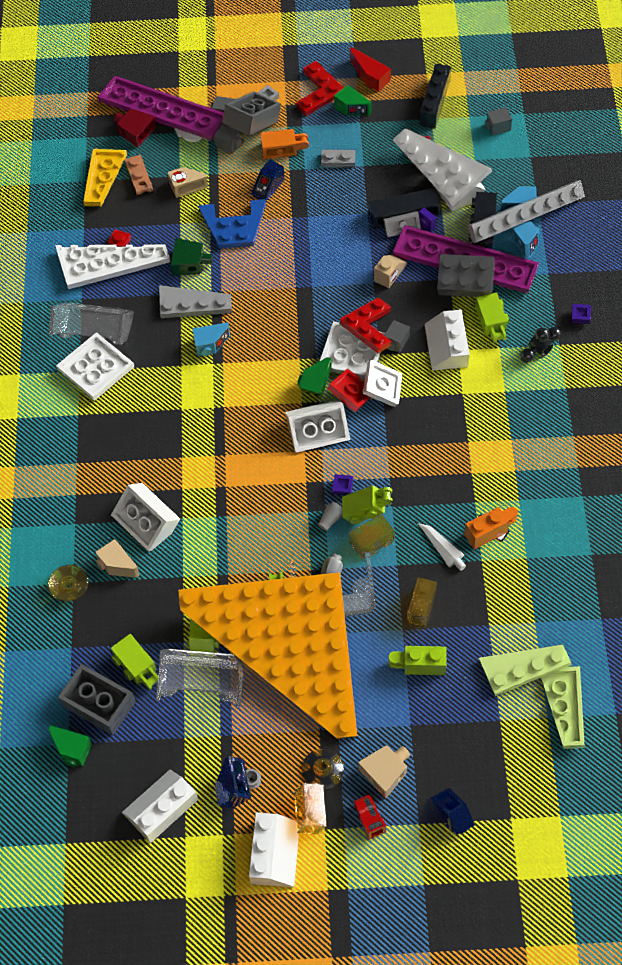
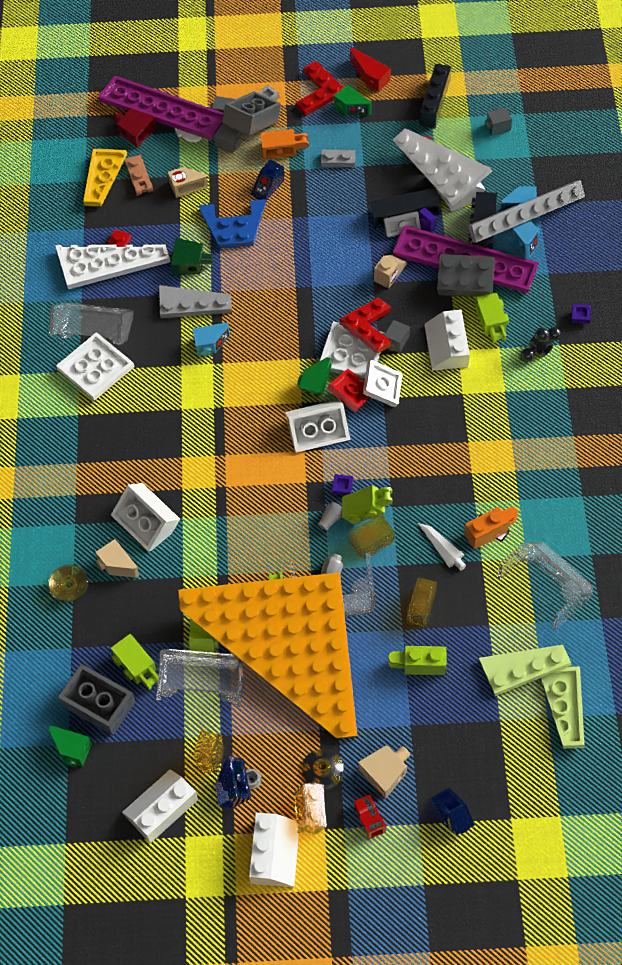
none -> clear yellow brick [194,730,225,773]
none -> clear windscreen [497,541,593,630]

